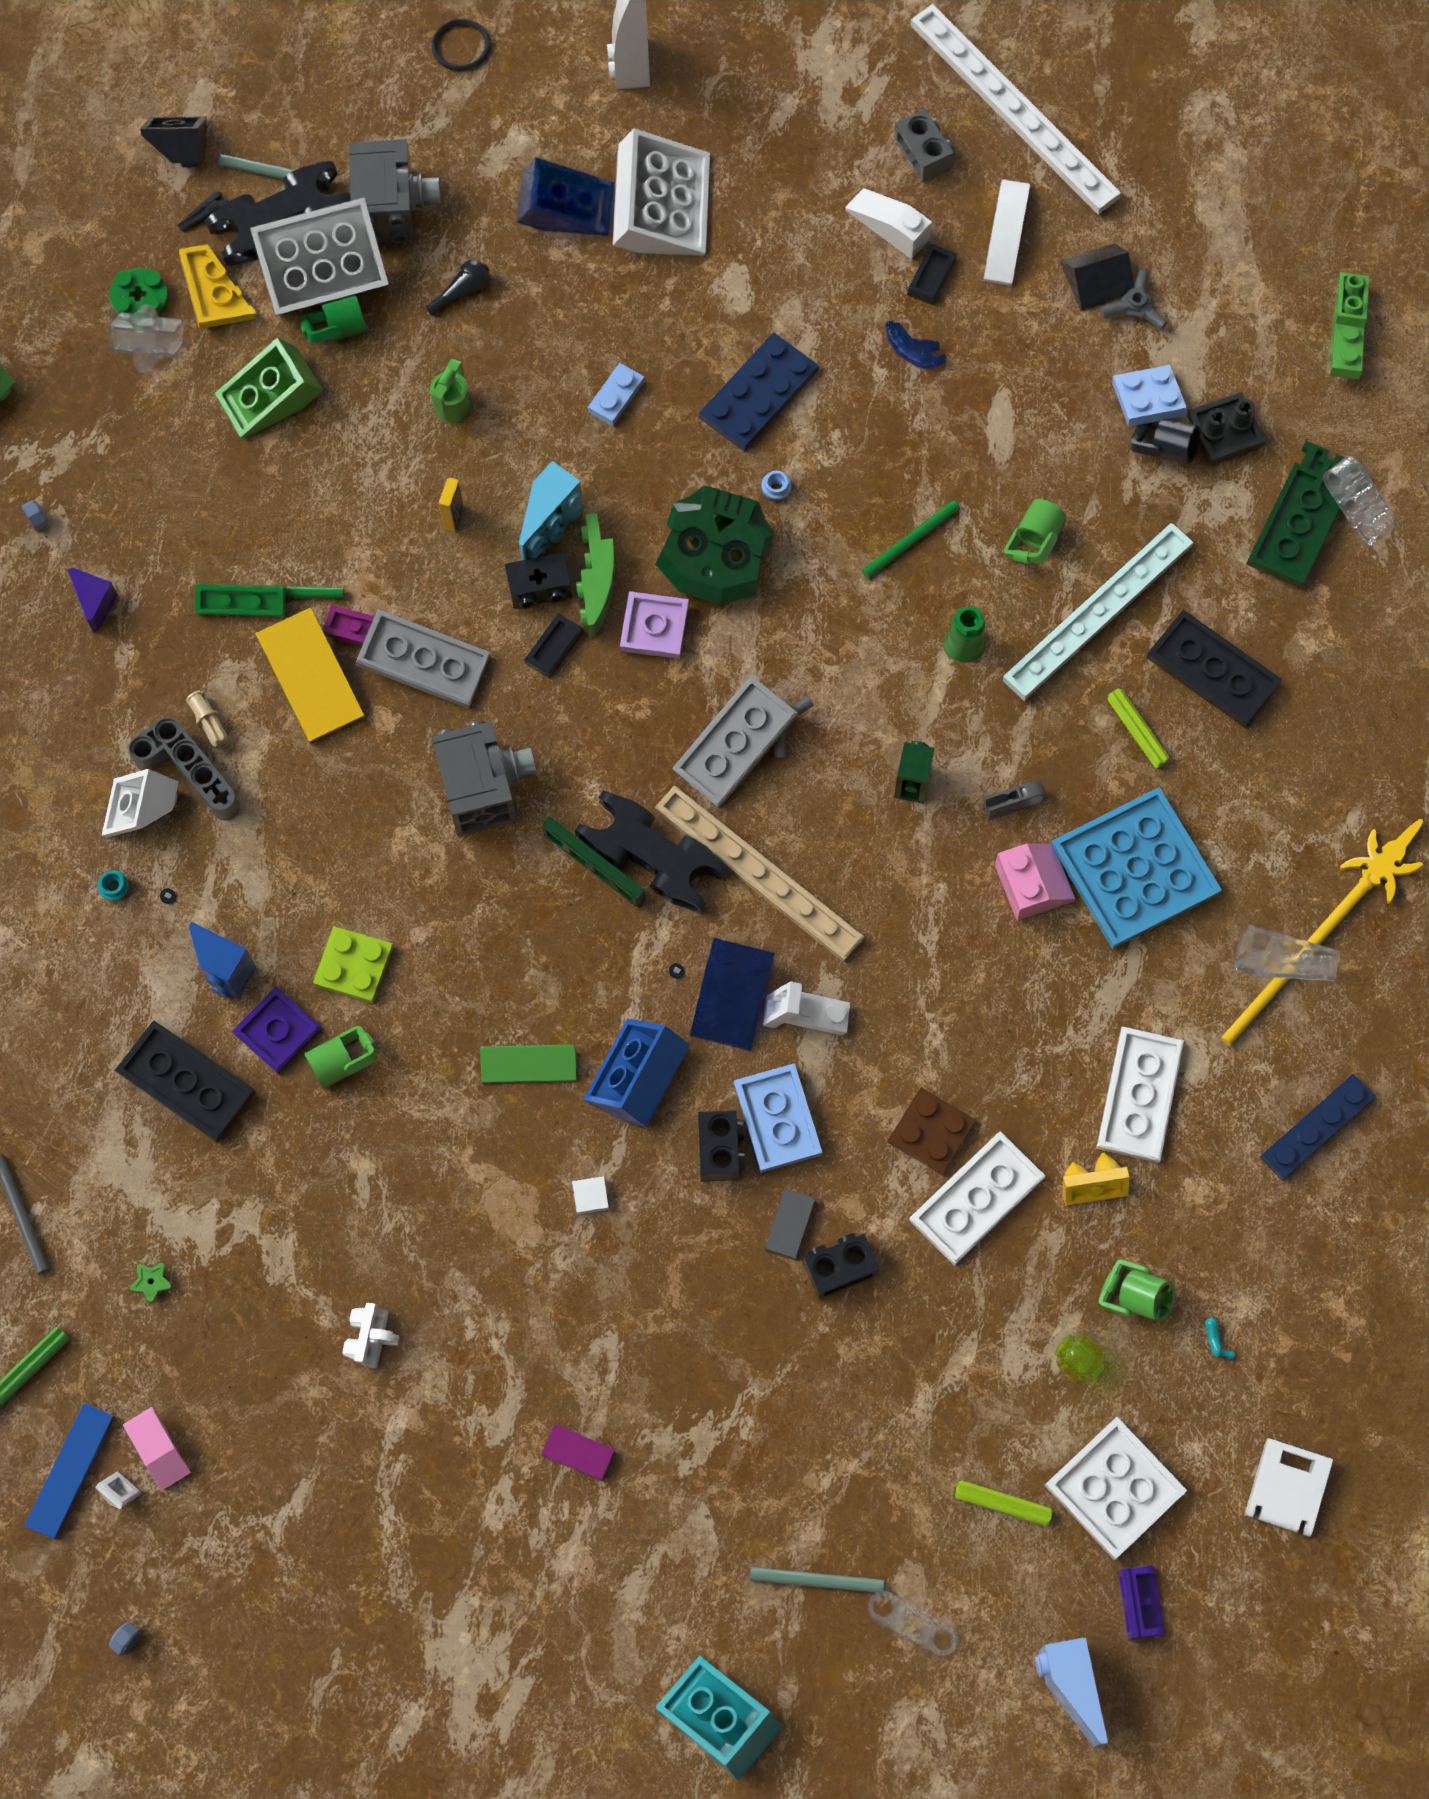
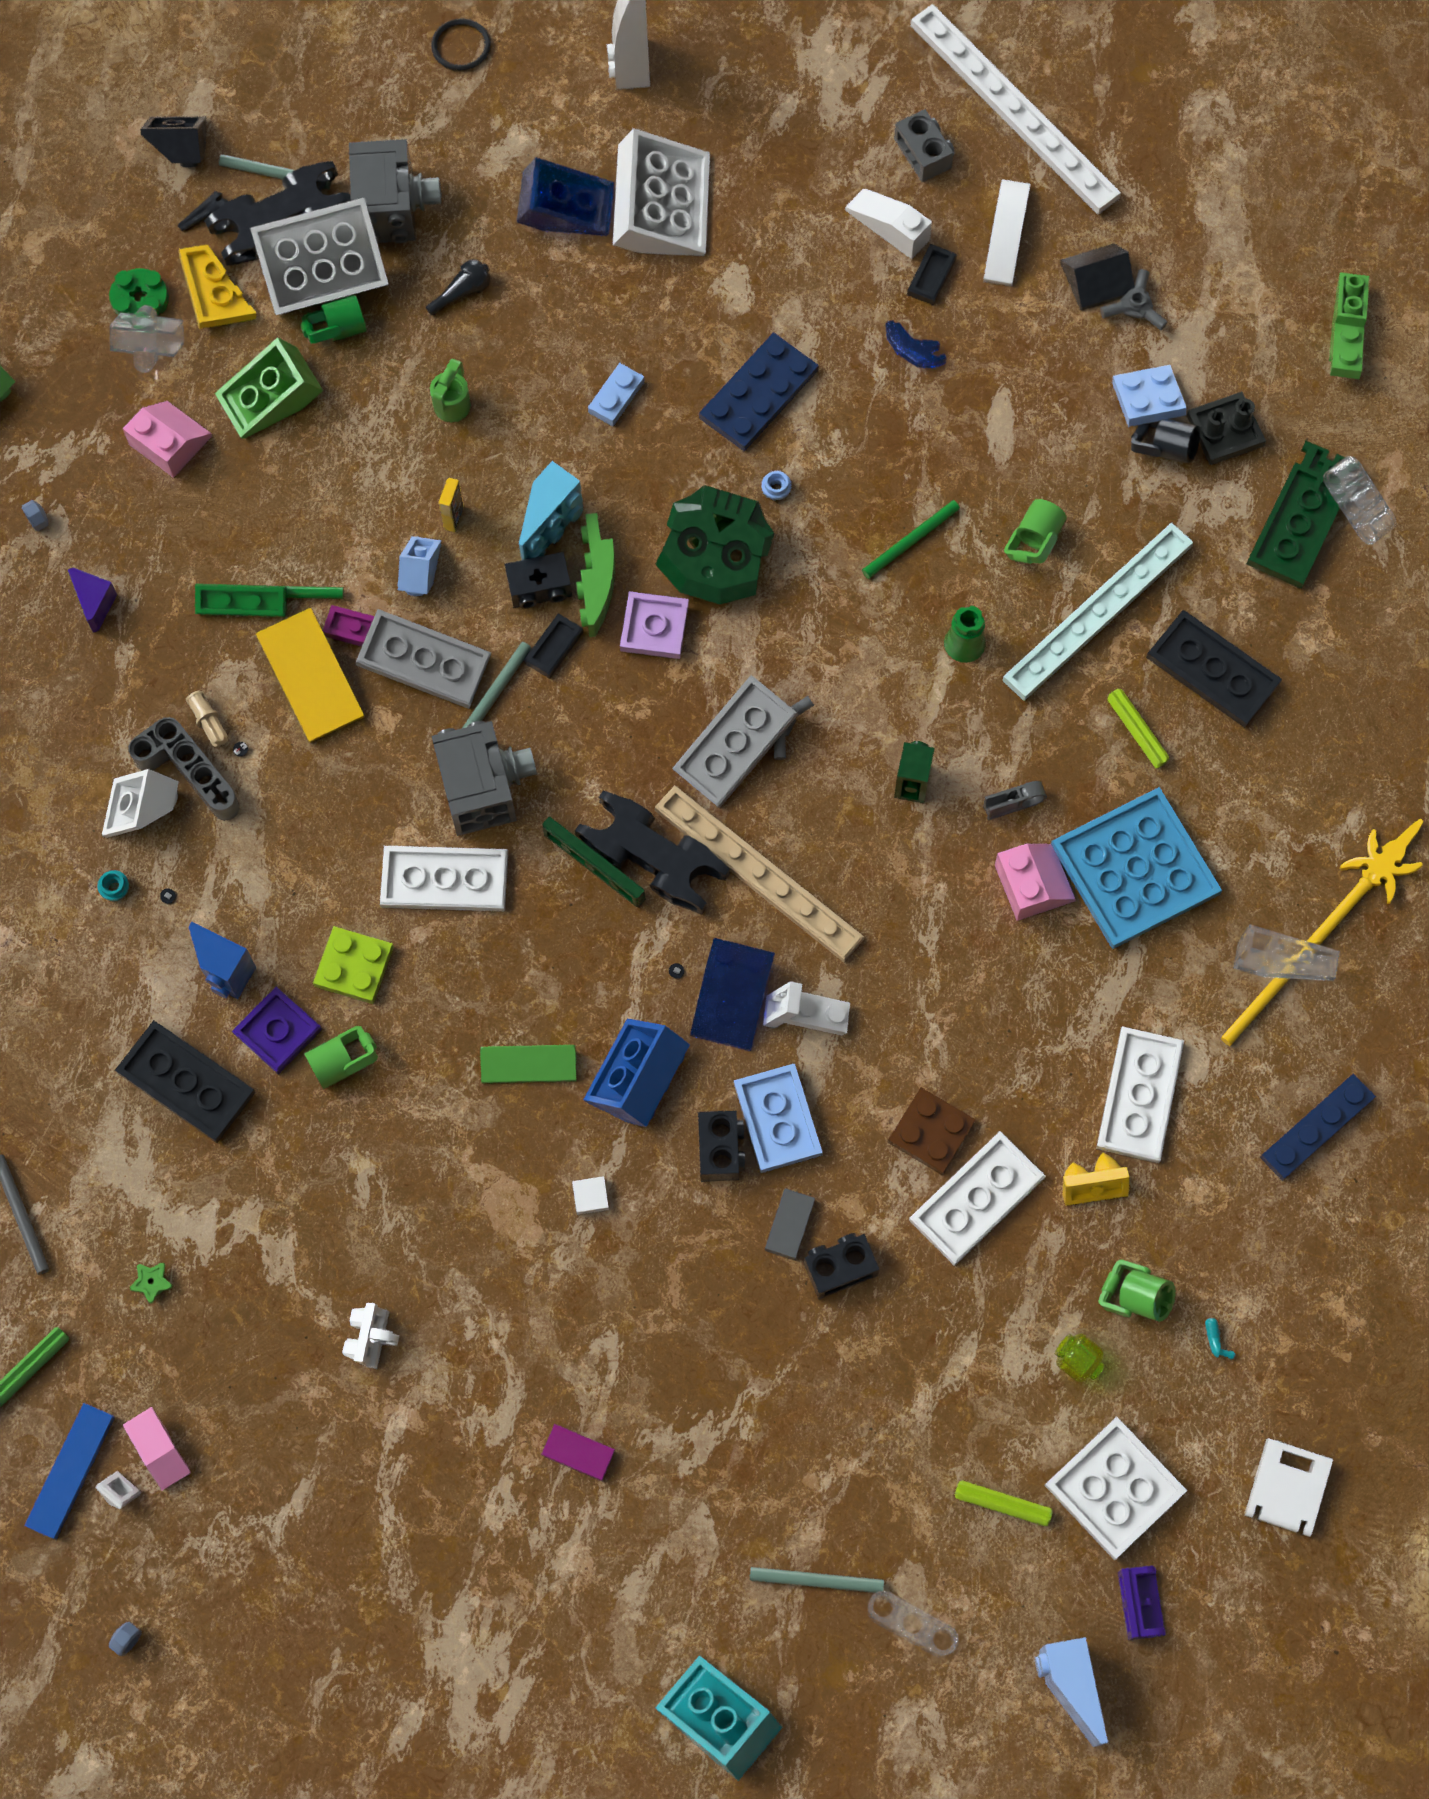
none -> bright pink slope [123,401,212,478]
none -> black piece [233,742,248,757]
none -> white tile [380,846,508,911]
none -> light blue slope [398,536,441,596]
none -> sand green bar [462,642,532,728]

